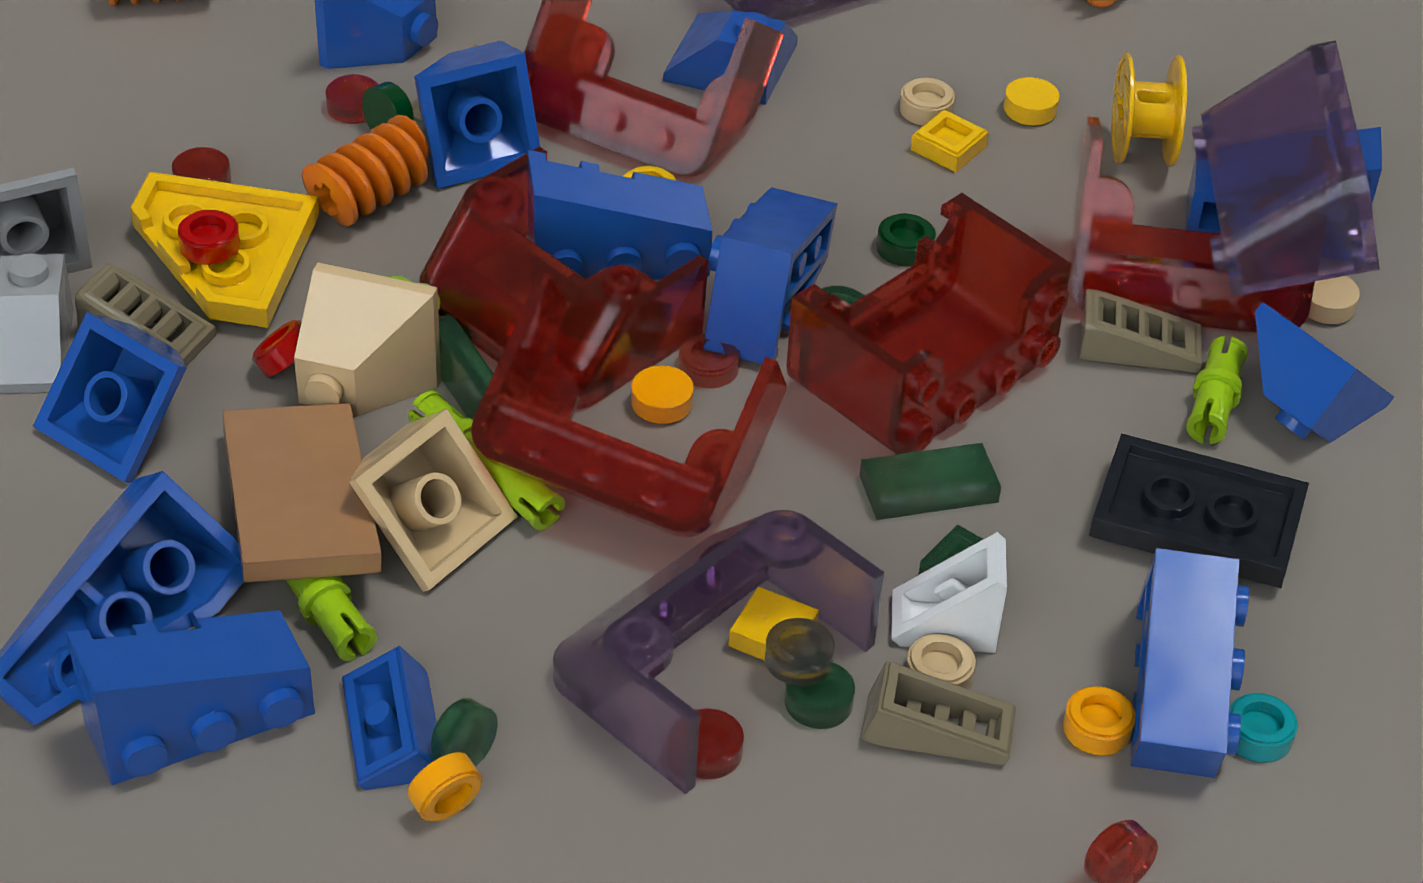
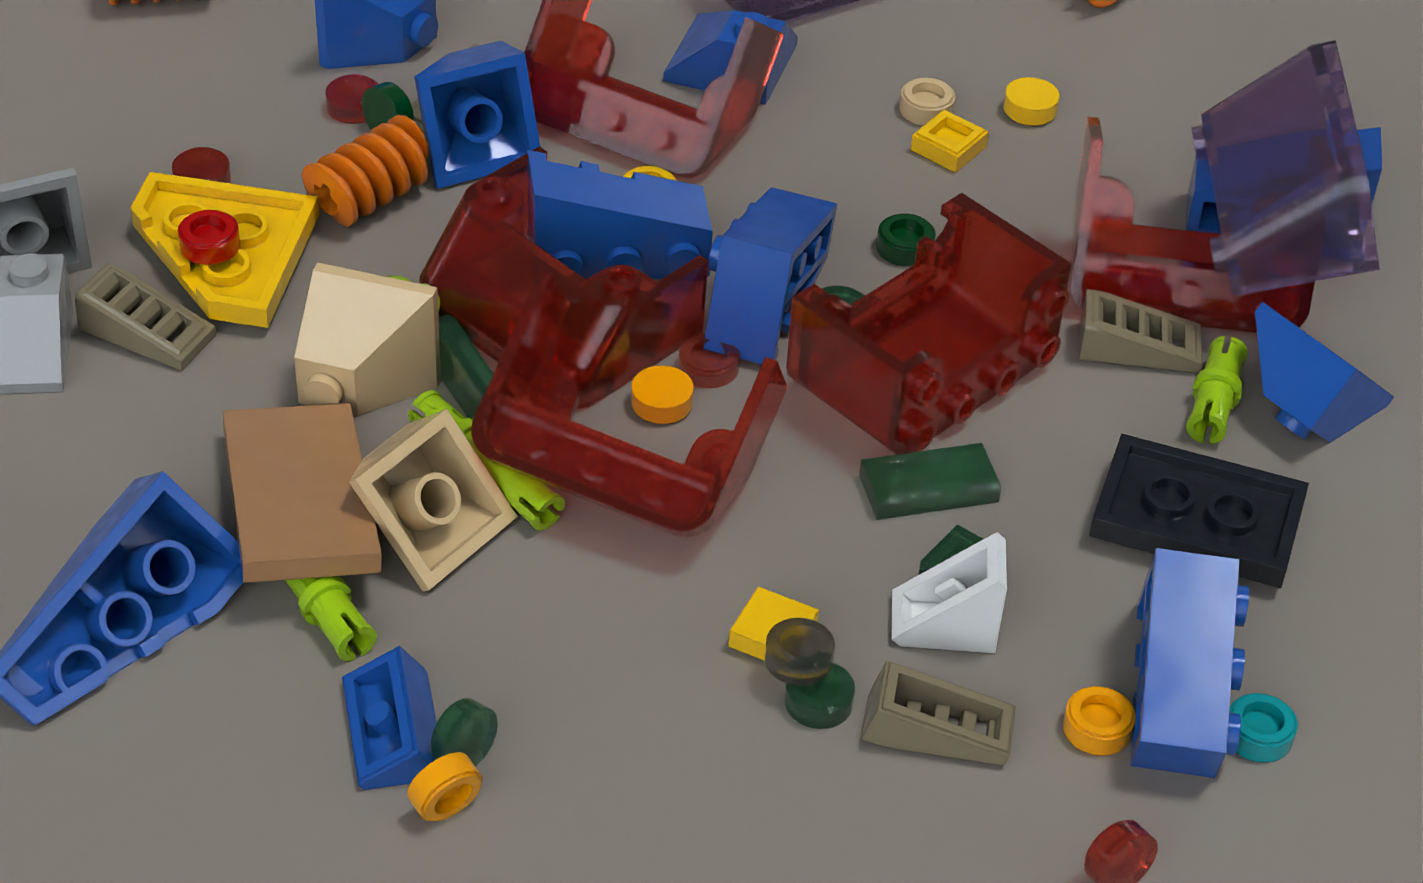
blue slope [33,312,187,483] -> none
blue wedge [66,610,315,785] -> none
red tile [252,320,302,377] -> none
clear purple windscreen [553,510,884,795] -> none
clear red tile [672,708,744,779] -> none
tan tile [906,634,976,689] -> none
yellow piece [1111,52,1187,167] -> none
tan tile [1297,270,1360,324] -> none

